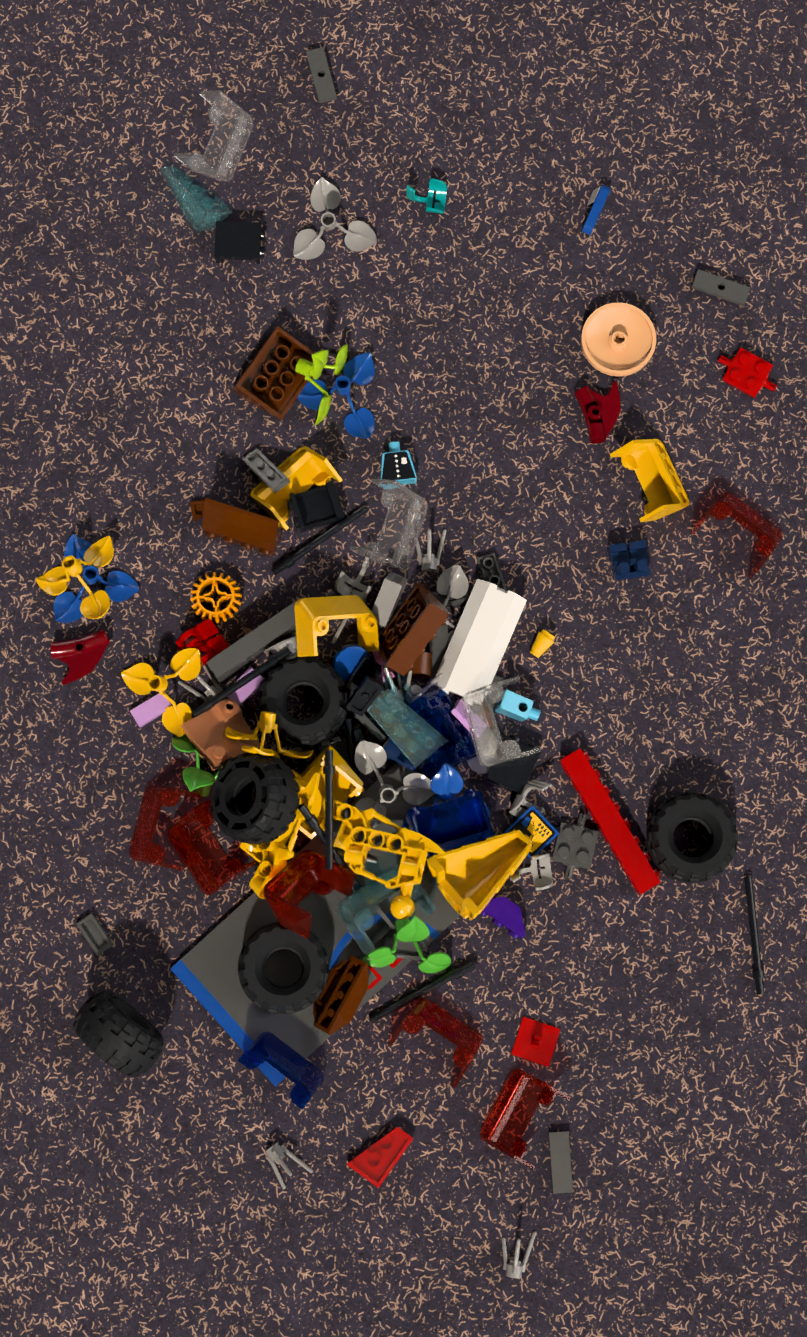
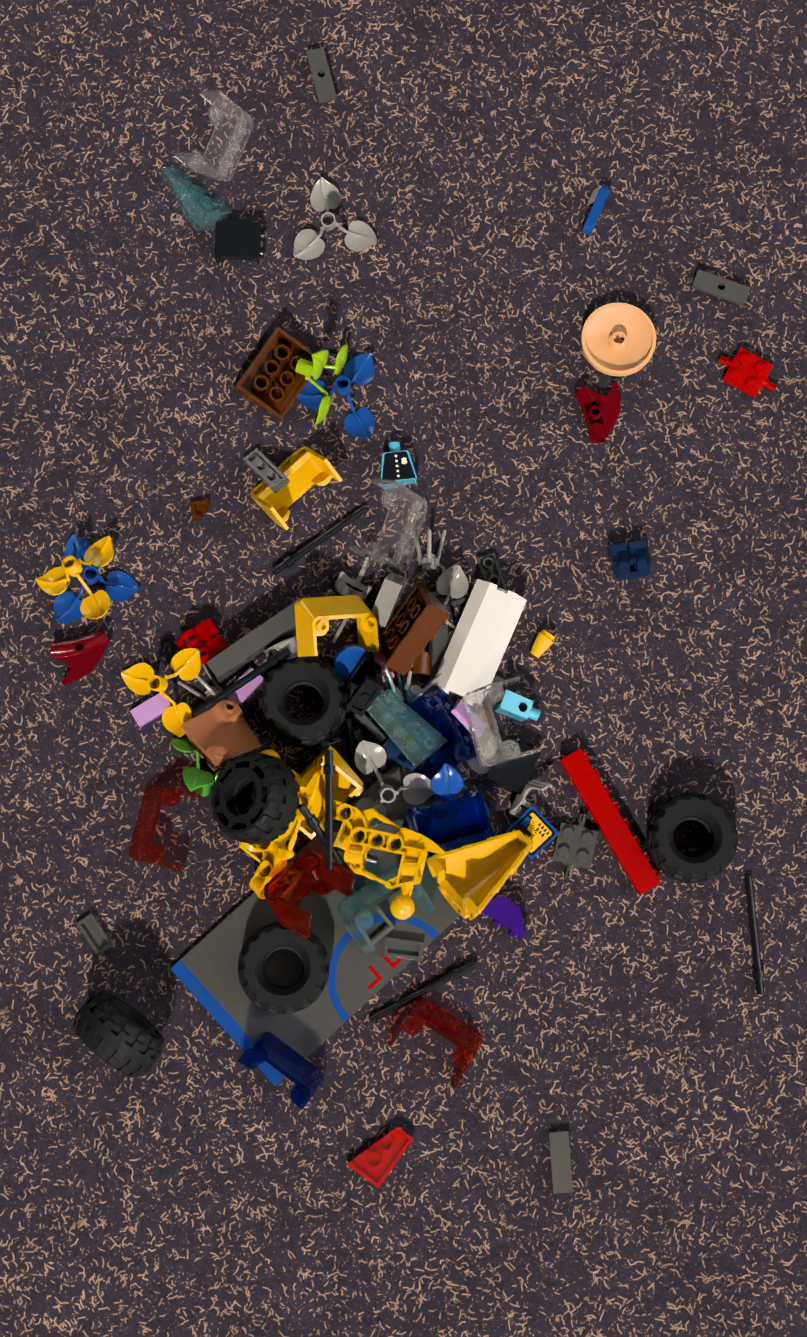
clear red windscreen [168,799,257,895] -> none
light orange gear [190,572,242,624] -> none
reddish brown slope [202,498,282,556] -> none
yellow plant [225,711,314,758] -> none
light grey plant [265,1142,313,1189] -> none
black panel [287,480,345,533] -> none
reddish brown wedge [313,956,369,1035] -> none
bright green plant [360,915,451,973] -> none
teal helmet [406,178,447,214] -> none
clear red windscreen [480,1069,571,1169] -> none
light grey plant [502,1231,536,1279] -> none
light grey helmet [510,854,553,891] -> none
red piece [511,1017,560,1067] -> none
yellow windscreen [610,439,689,522] -> none
clear red windscreen [691,492,783,579] -> none

